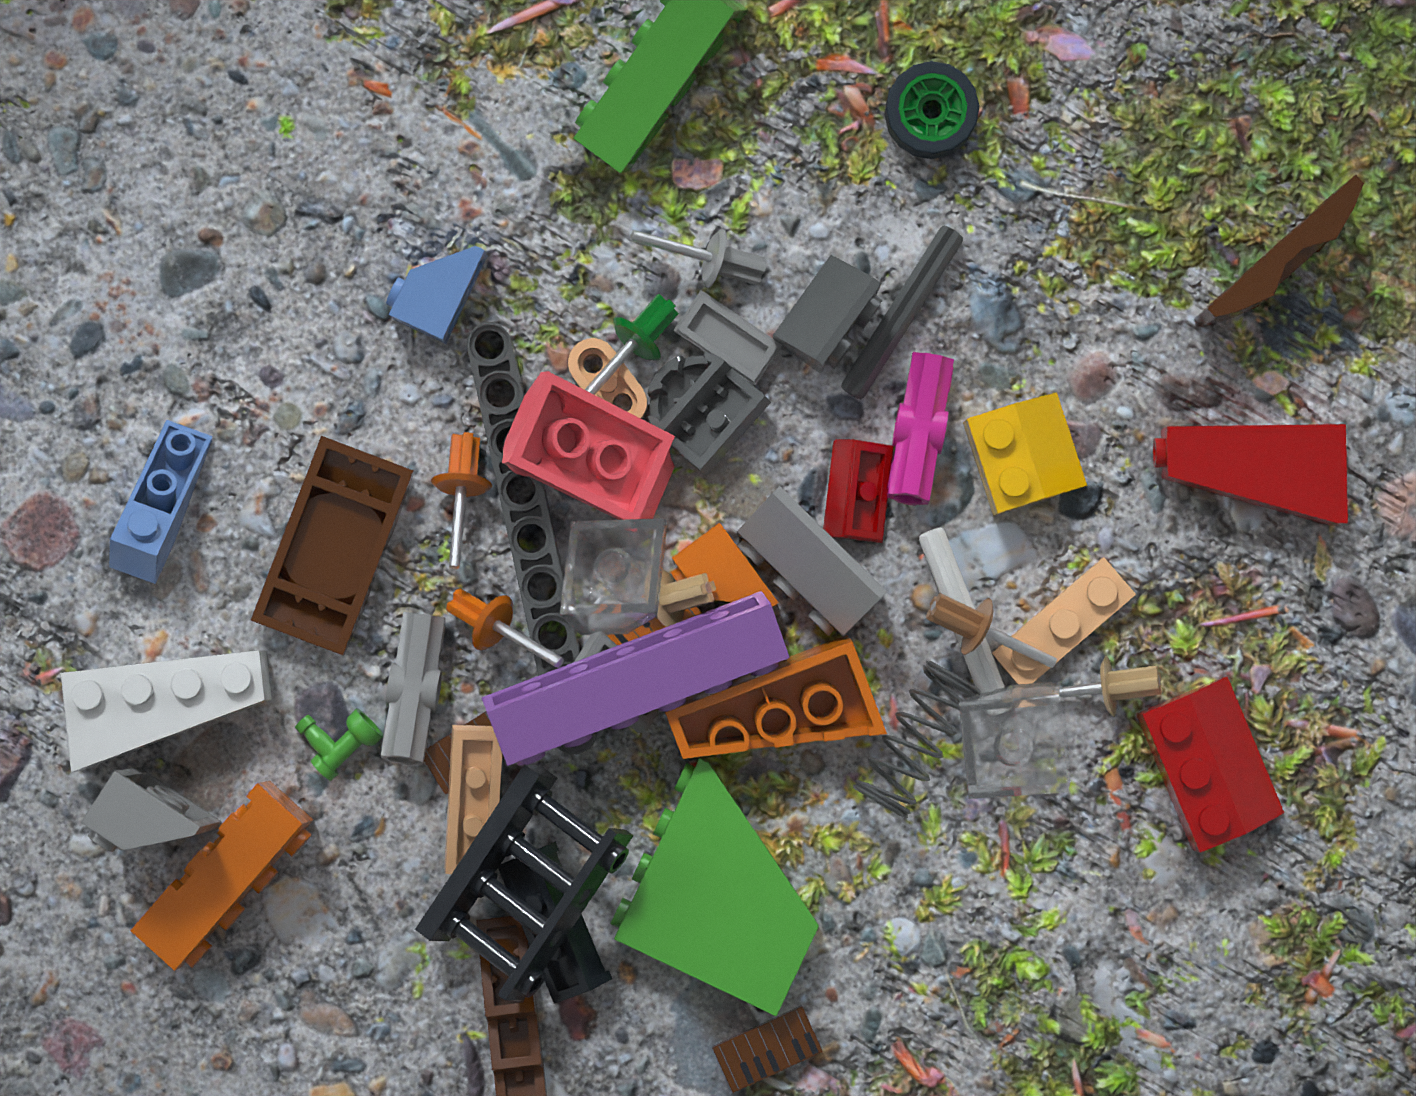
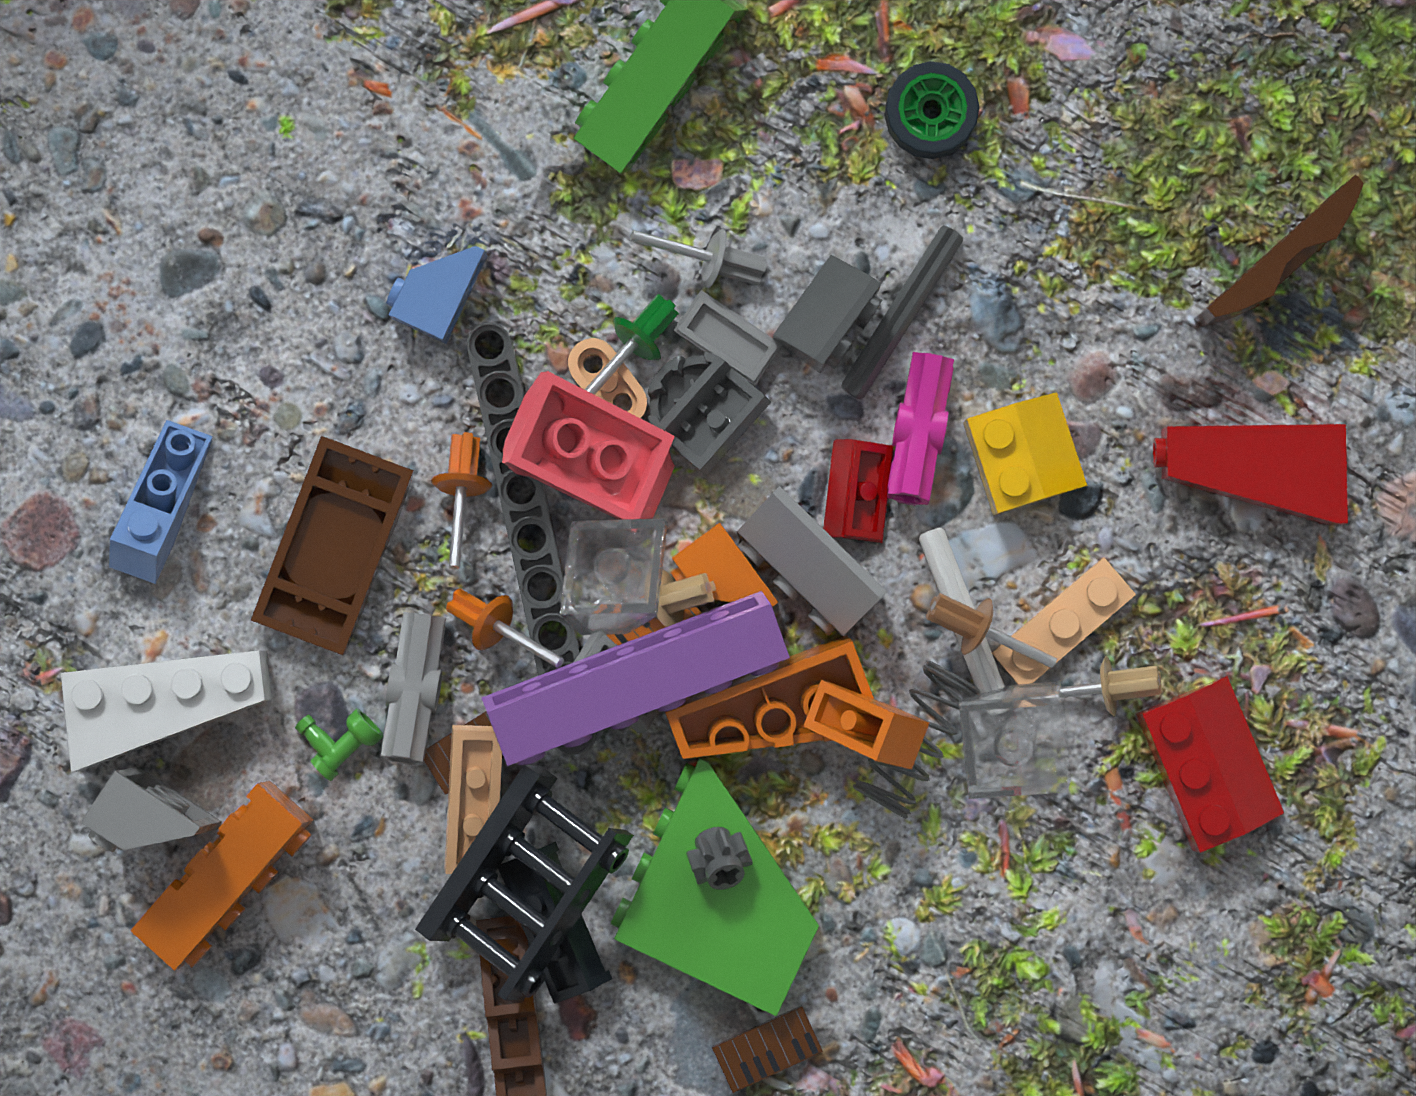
none -> dark grey gear [686,827,753,890]
none -> orange slope [803,680,929,770]

